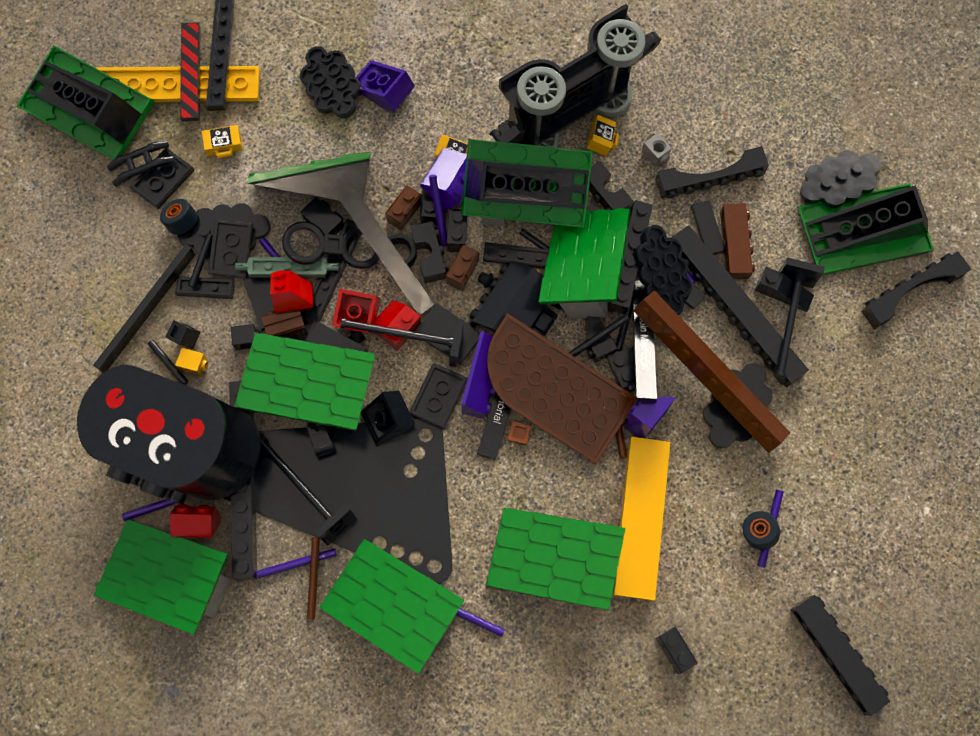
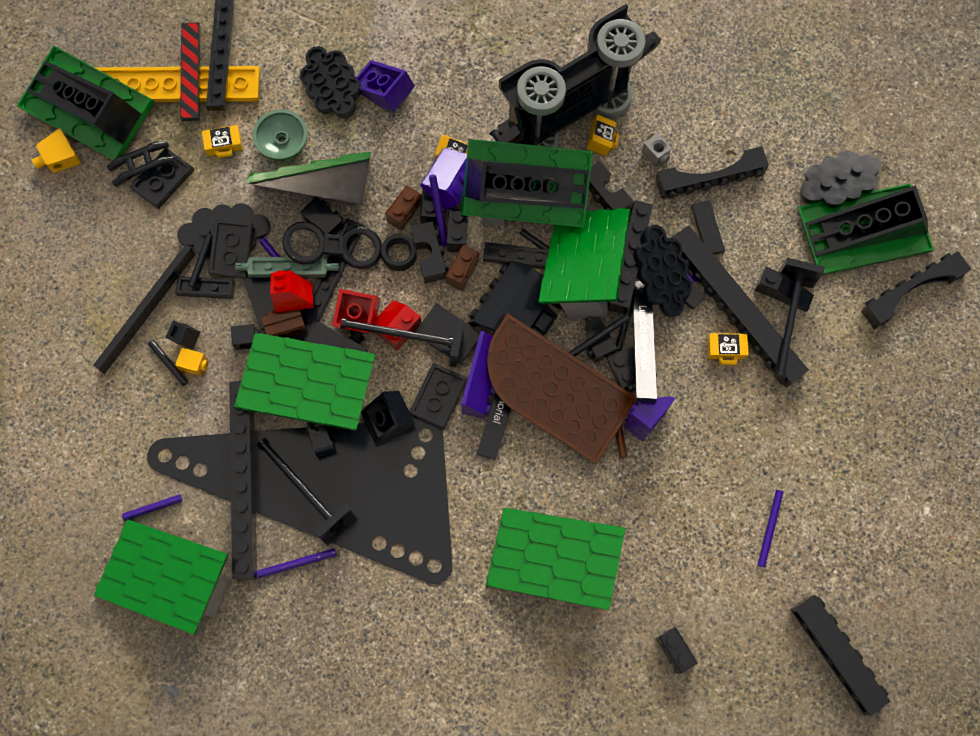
black brick [77,365,260,504] -> none
black wheel [160,199,198,235] -> none
red slope [170,504,221,538] -> none
reddish brown bar [307,537,320,619] -> none
green piece [319,539,465,674] -> none
tile [333,179,435,315] -> none
dark purple bar [456,608,505,637] -> none
black piece [478,272,494,288] -> none
dark orange plate [508,421,531,446] -> none
yellow tile [612,437,670,601] -> none
reddish brown brick [633,291,790,453] -> none
black plate [703,363,773,449] -> none
reddish brown brick [720,203,755,280] -> none
black wheel [742,511,781,550] -> none
none -> yellow torso [32,128,81,173]
none -> sand green dish [253,109,308,160]
none -> yellow piece [707,333,749,365]

